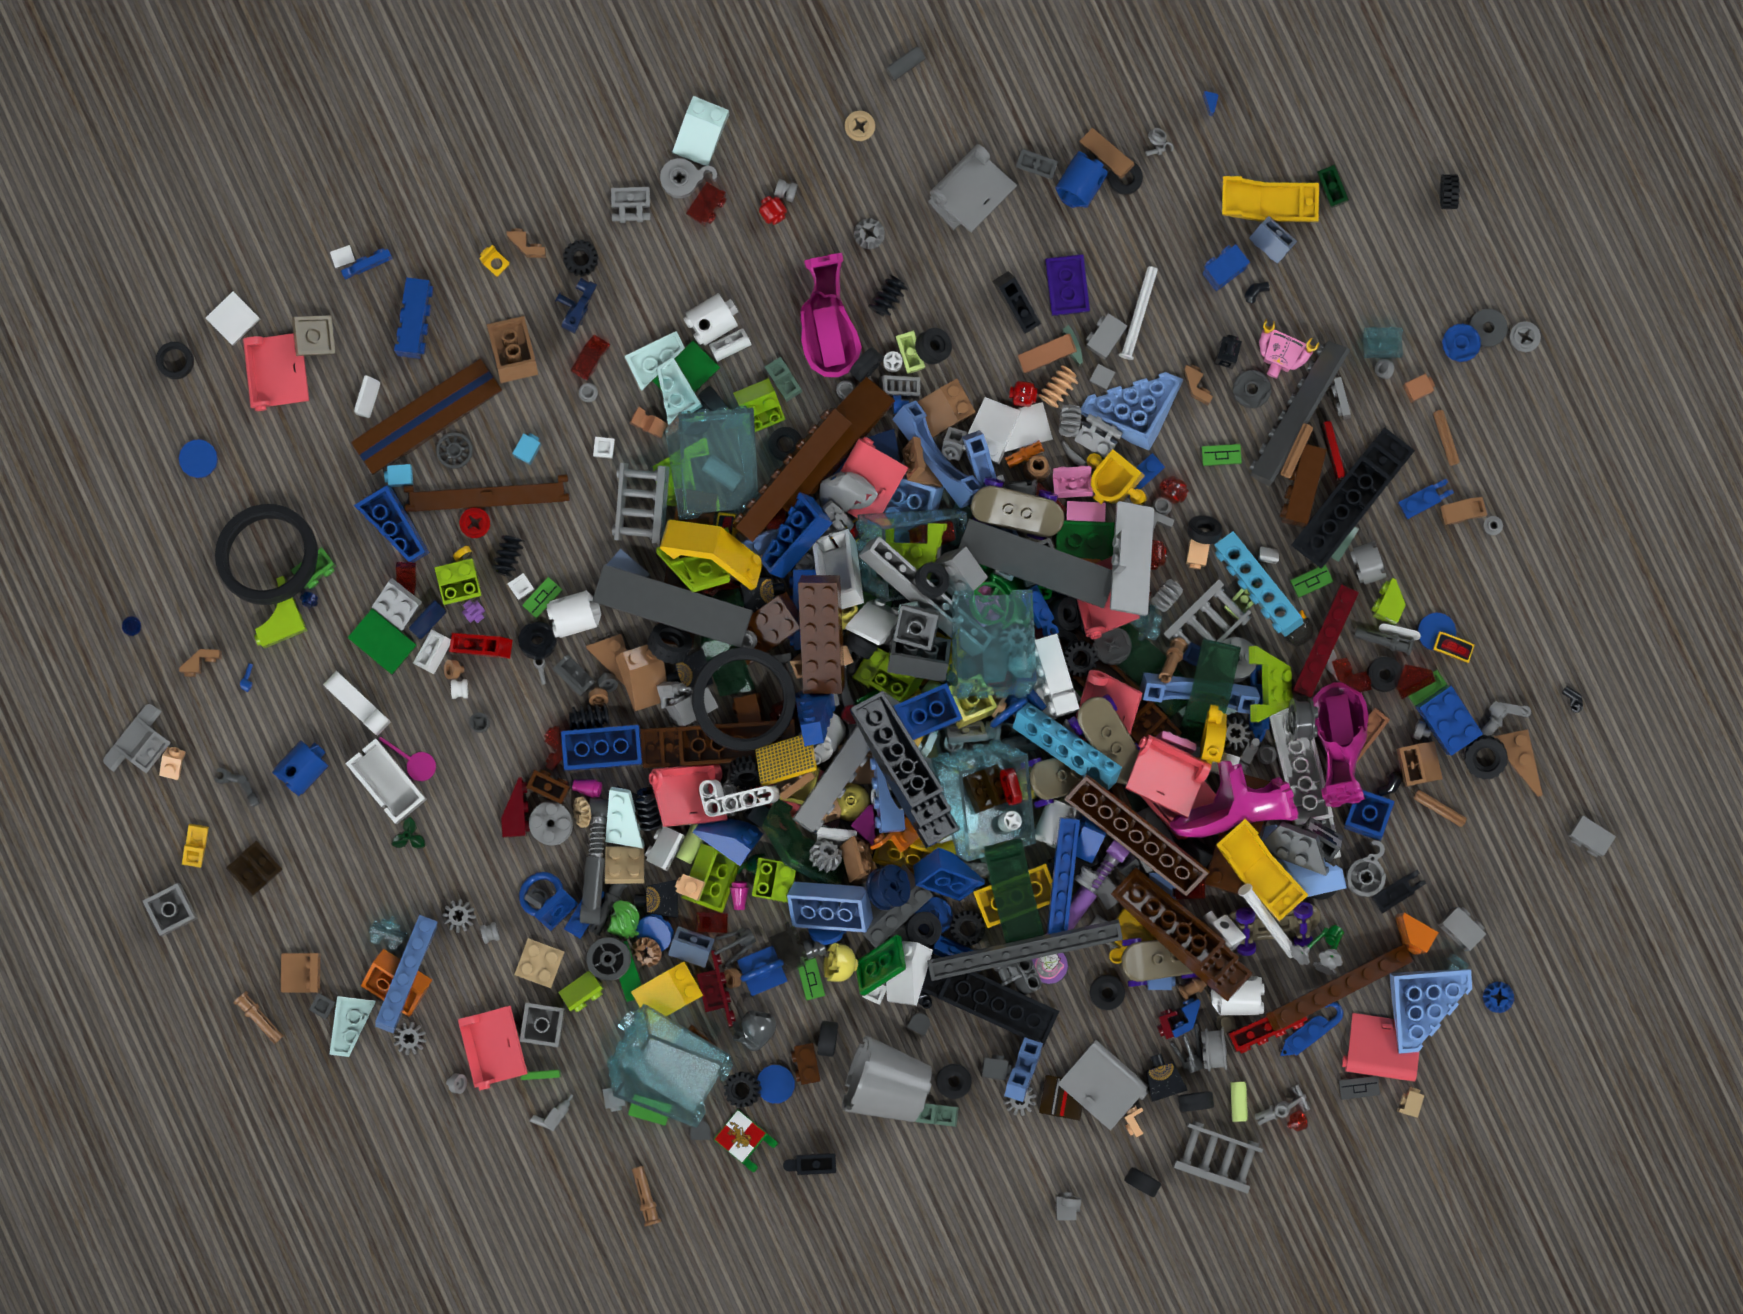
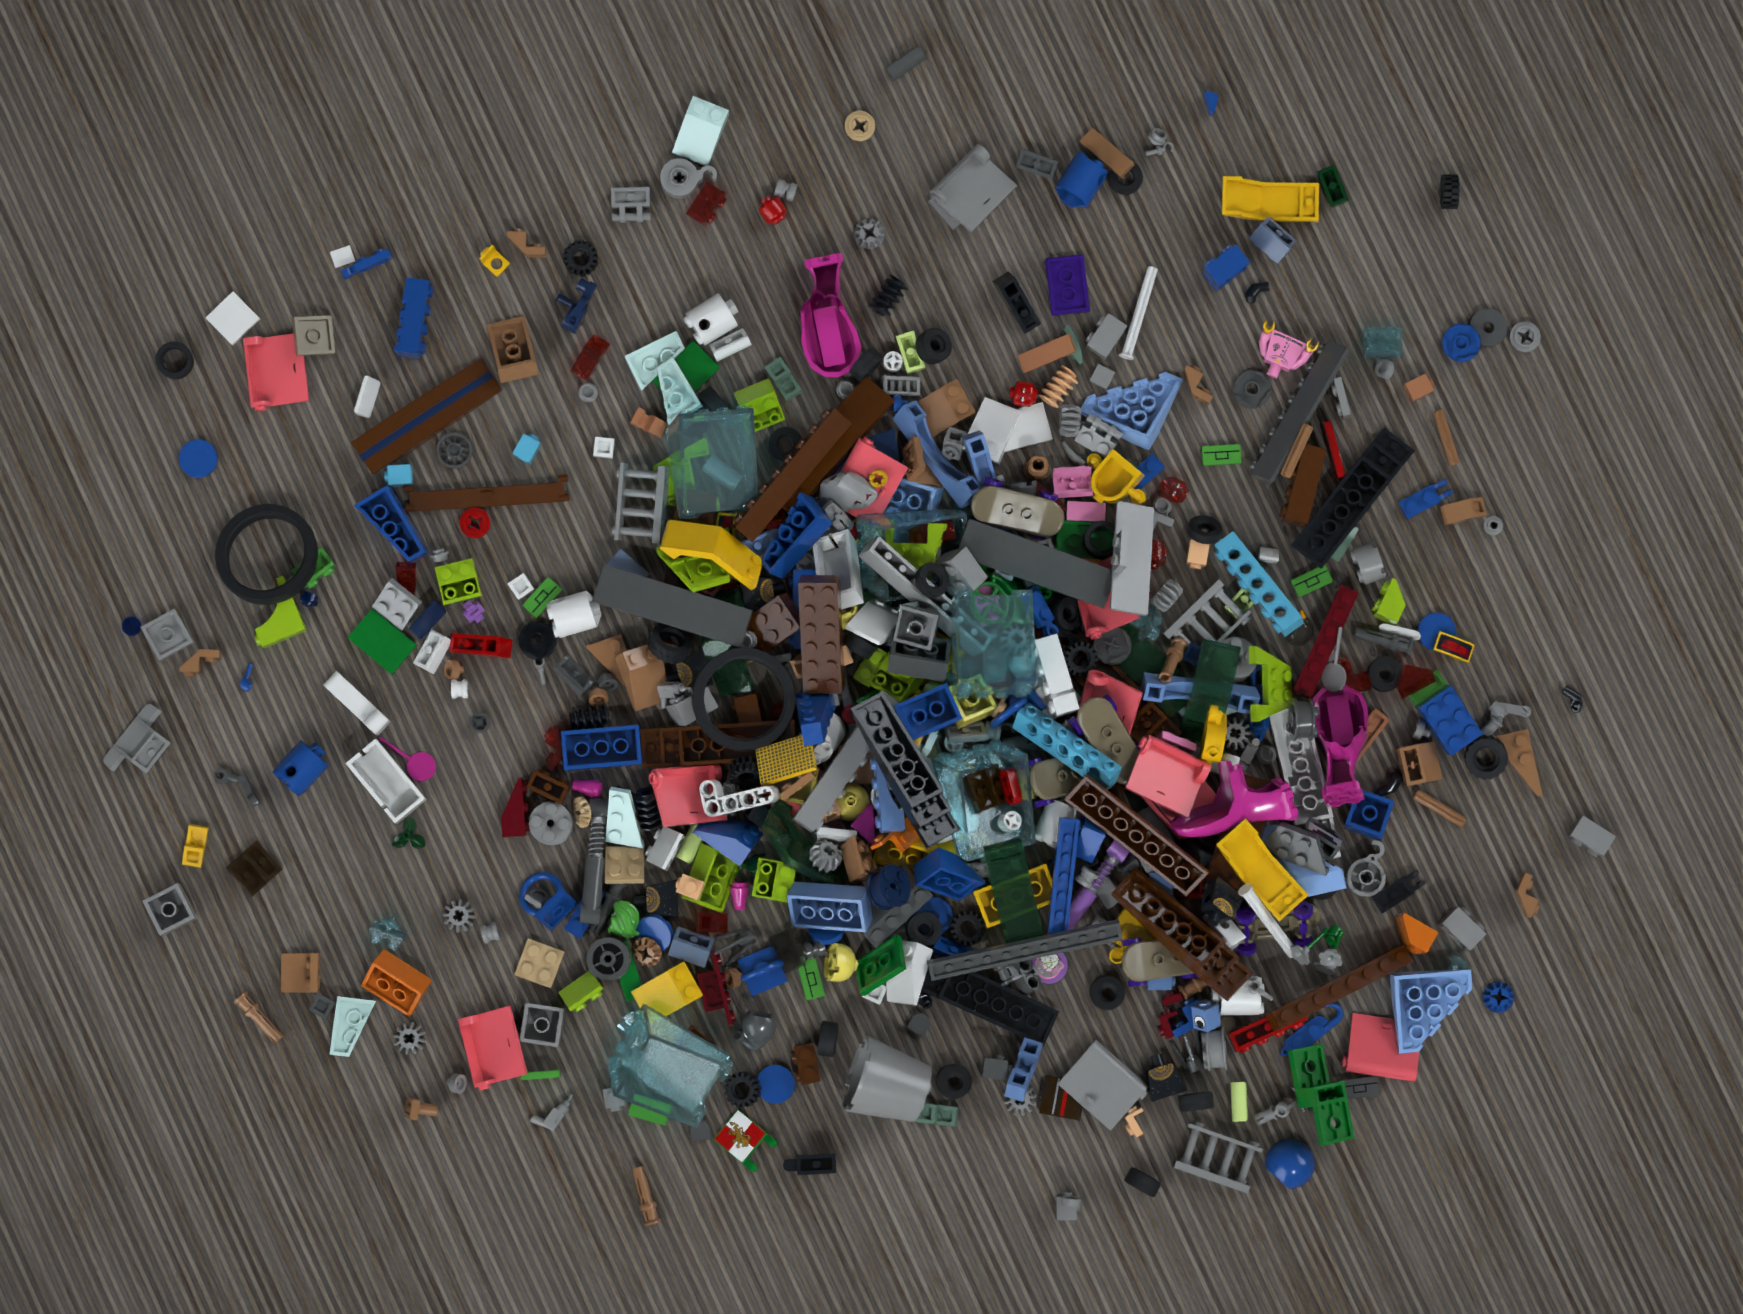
light nougat bracket [159,747,186,780] -> none
medium blue arch [375,915,438,1034] -> none
yellow tile [453,546,473,562] -> none
black piece [491,535,525,578] -> none
orange pin [1005,440,1045,469] -> none
black brick [1214,335,1242,369] -> none
clear red tile [1287,1111,1308,1132] -> none
tan brick [1397,1087,1425,1118] -> none
none -> light grey plate [141,608,194,661]
none -> medium nougat piece [404,1097,438,1120]
none -> light grey plate [429,548,449,562]
none -> yellow bush [869,470,888,488]
none -> black tyre [1083,521,1115,559]
none -> dark red plate [1161,990,1183,1006]
none -> medium blue brick [1191,999,1221,1032]
none -> black torso [1200,876,1245,927]
none -> light grey hand [1248,980,1274,1001]
none -> blue cylinder [1265,1139,1315,1189]
none -> green bracket [1288,1044,1355,1146]
none -> light grey piece [1322,627,1346,691]
none -> medium nougat slope [1515,872,1540,918]

